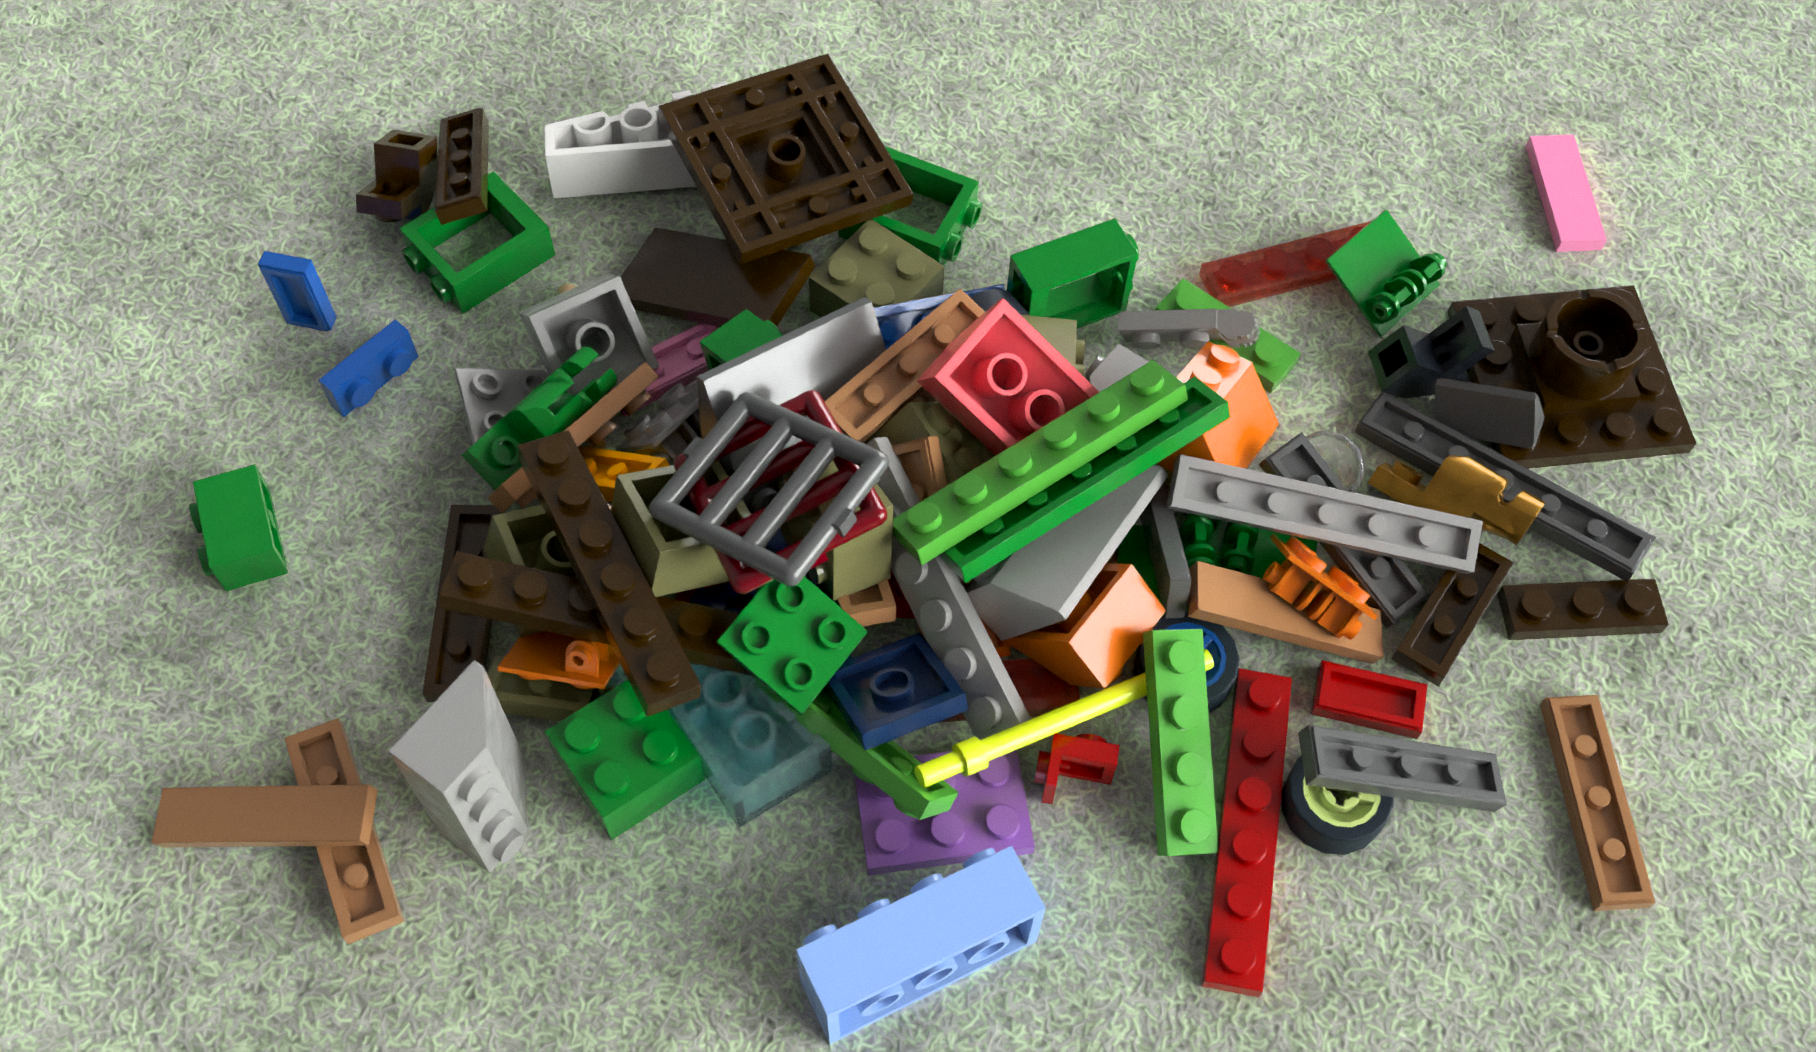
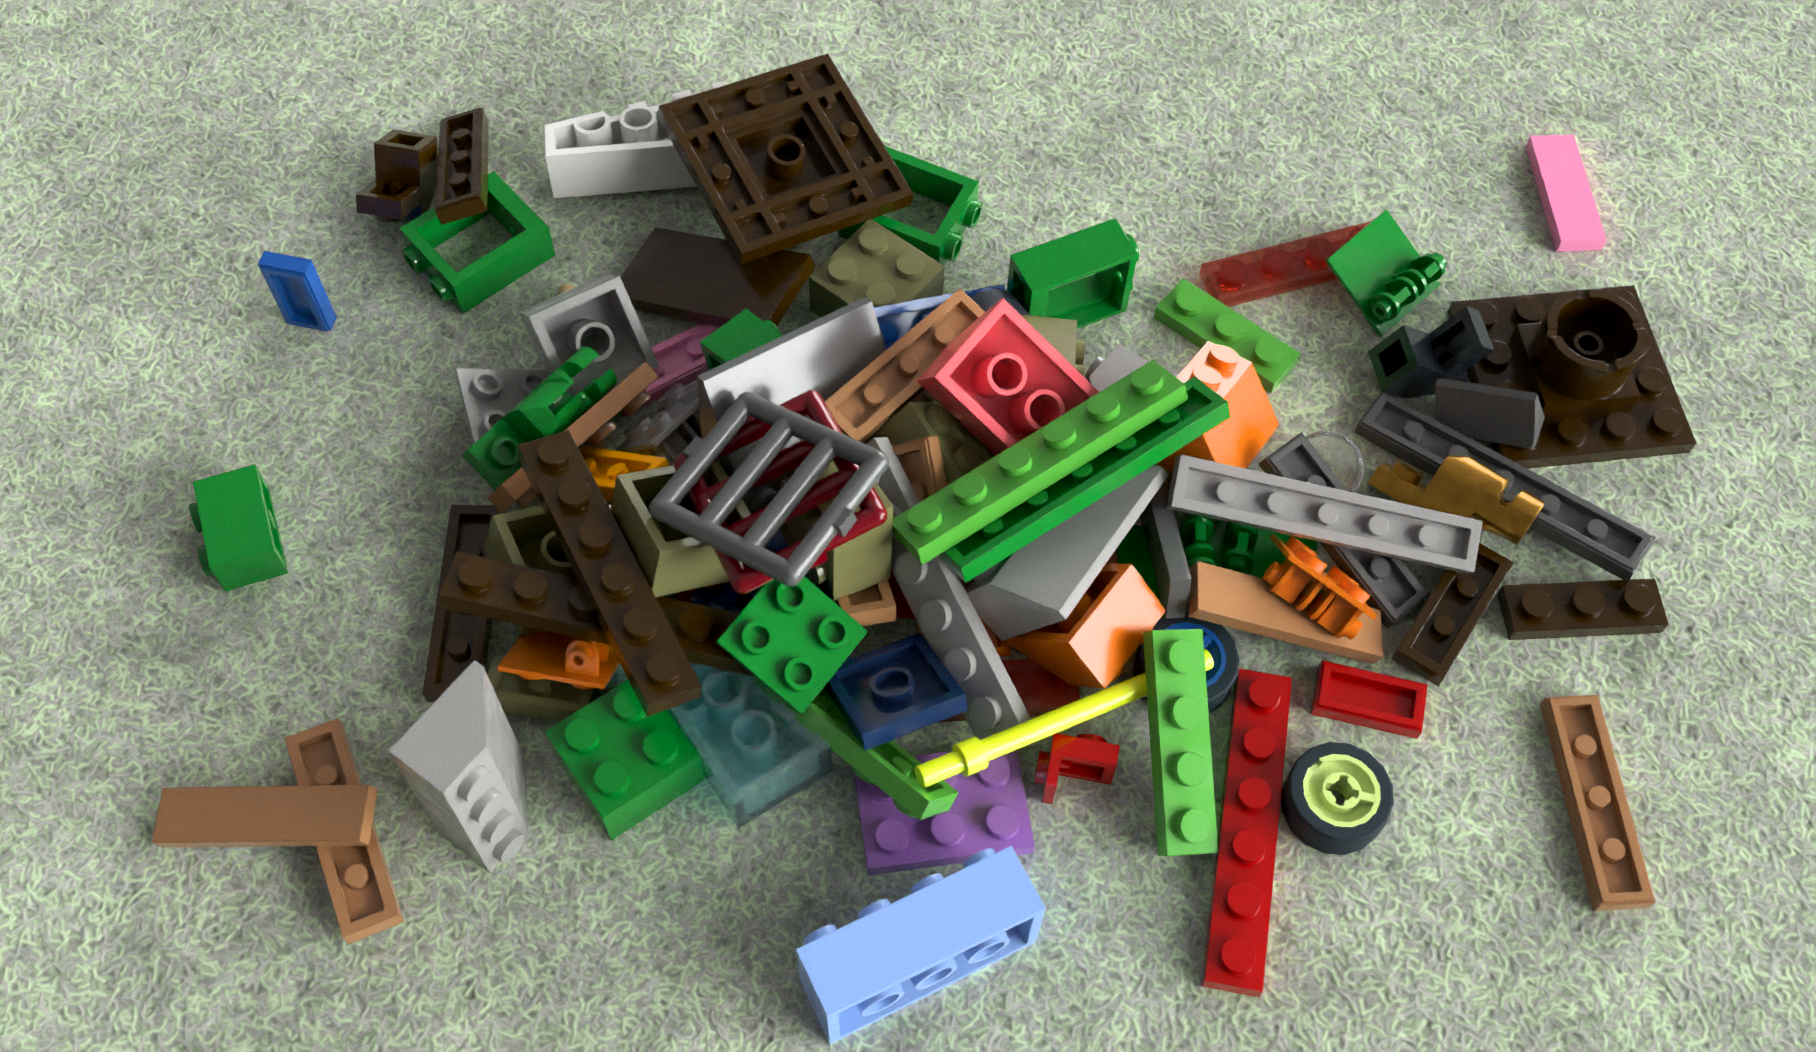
blue plate [318,320,419,417] -> none
light grey hinge [1118,309,1261,349] -> none
dark grey tile [1298,725,1507,812] -> none

